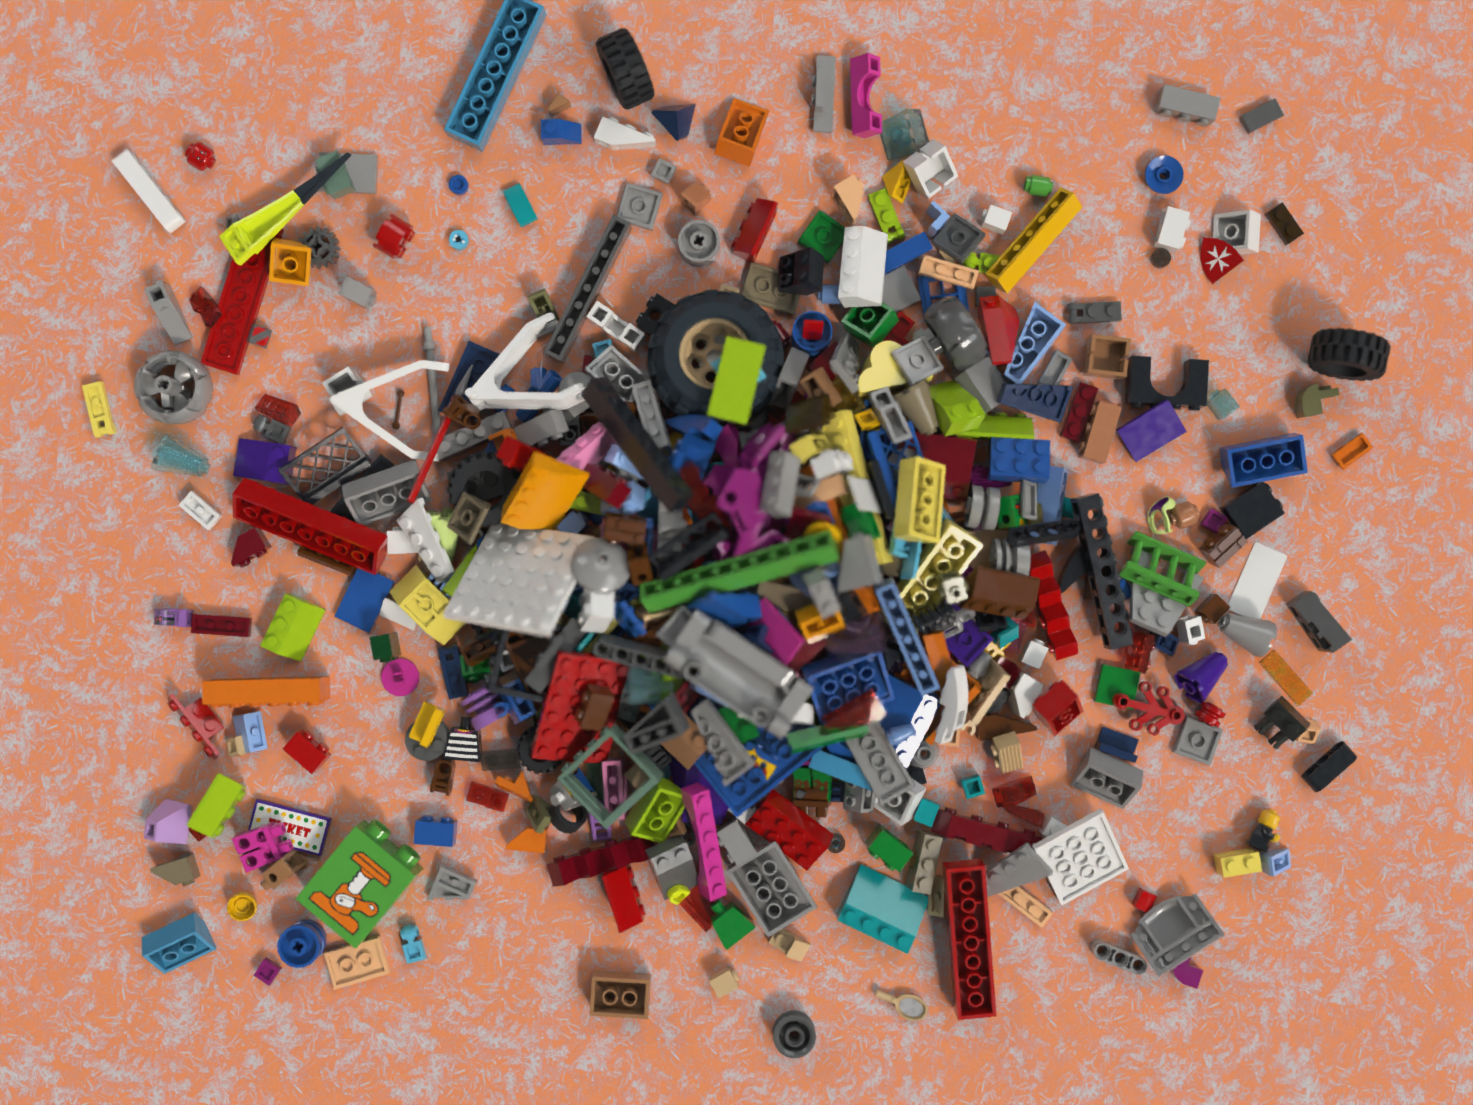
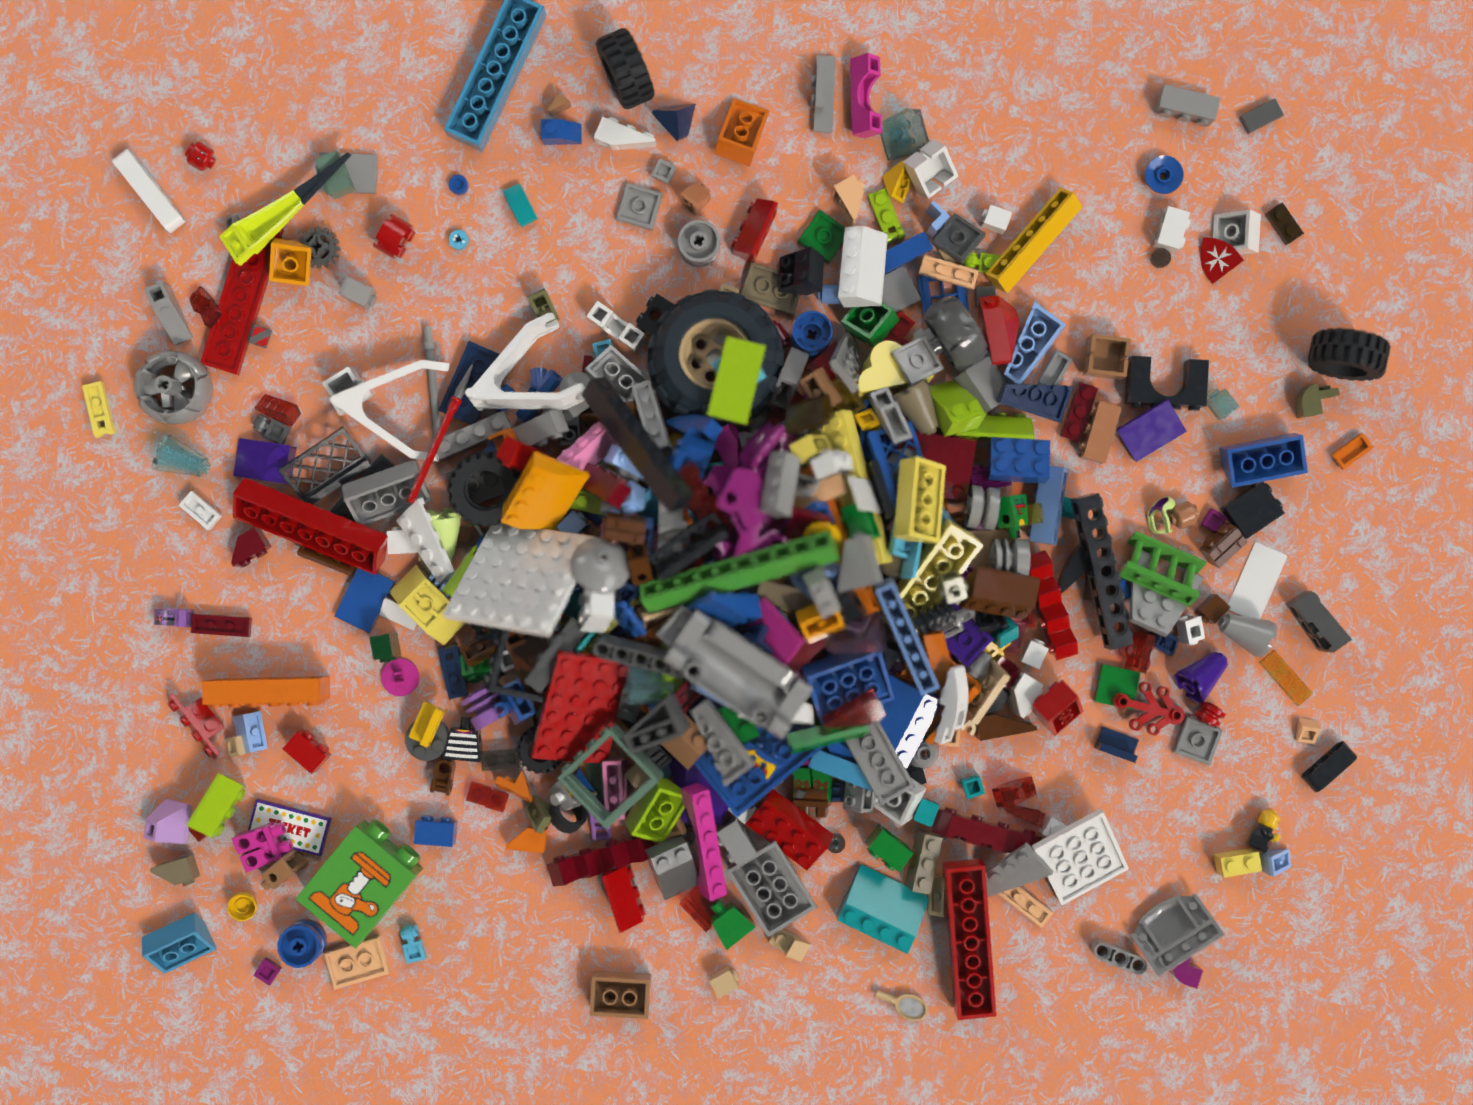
lime slope [260,593,326,661] -> none
reddish brown hinge [392,390,404,429] -> none
light grey wing [427,864,478,900] -> none
reddish brown piece [442,394,481,429] -> none
dark tan slope [446,492,491,544] -> none
dark grey brick [544,215,632,364] -> none
reddish brown brick [575,684,614,731] -> none
neon yellow tile [667,885,691,905] -> none
dark grey wheel [773,1010,816,1058] -> none
red slope [802,319,824,340] -> none
medium blue cone [886,723,917,746] -> none
tan brick [990,731,1023,774] -> none
black beam [1007,519,1081,547] -> none
light grey tile [1020,479,1037,521] -> none
bright green brick [1023,175,1053,197] -> none
dark grey plate [1067,301,1122,324] -> none
light grey slope [1071,747,1144,809] -> none
red slope [1131,887,1157,913] -> none
pearl dark grey brick [1254,696,1310,749] -> none

